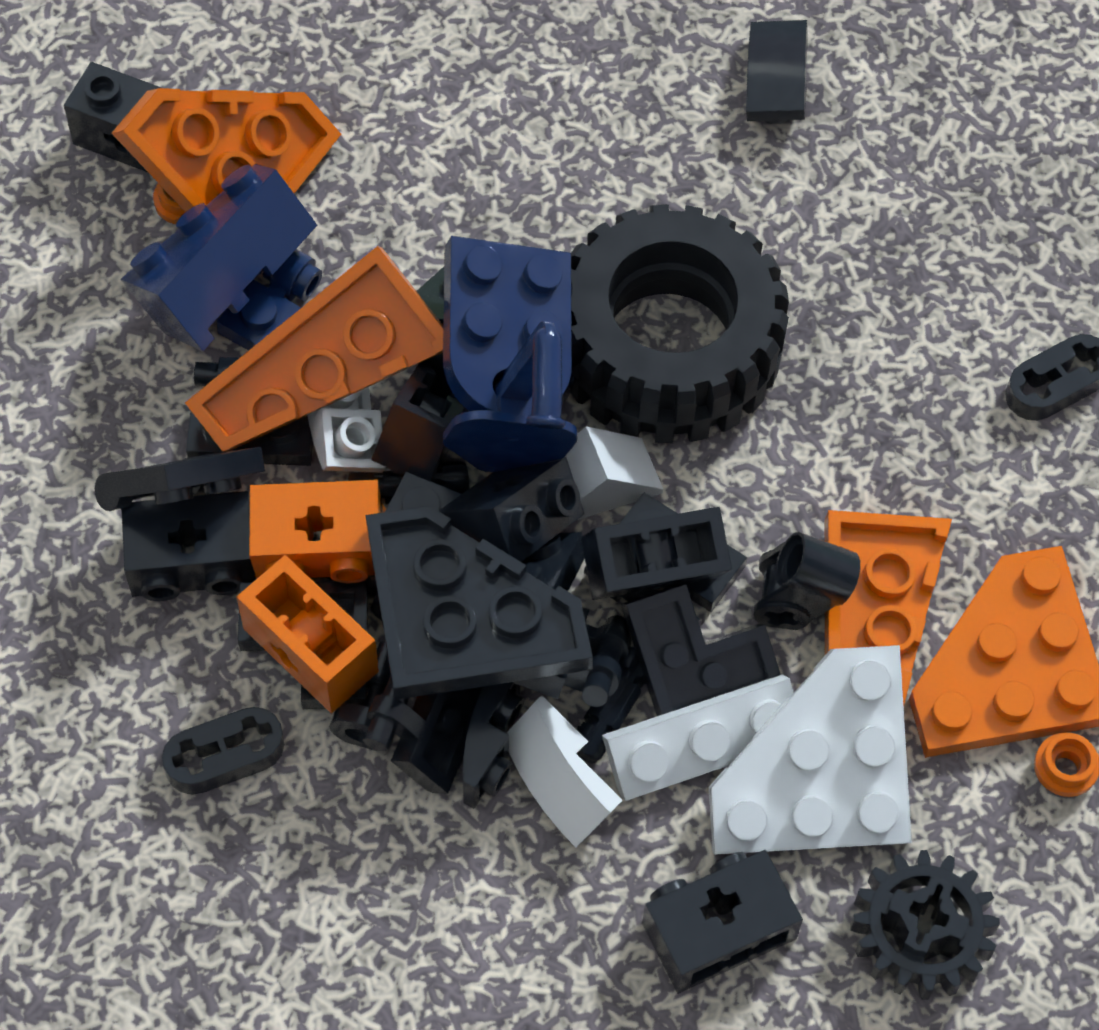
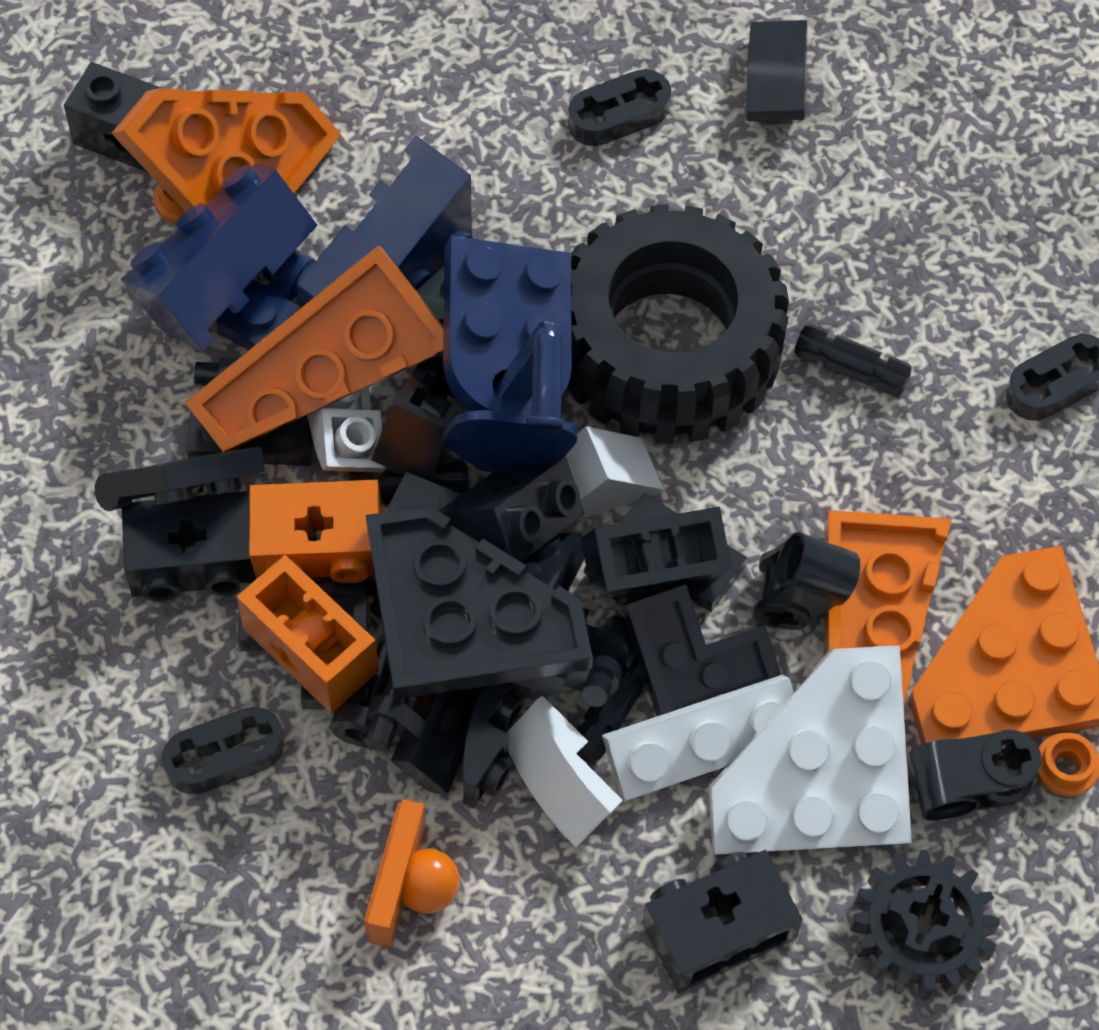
none -> dark blue wedge [297,136,473,308]
none -> orange tile [364,799,461,948]
none -> black beam [568,69,672,146]
none -> black axle [795,324,912,396]
none -> black piece [907,730,1041,821]

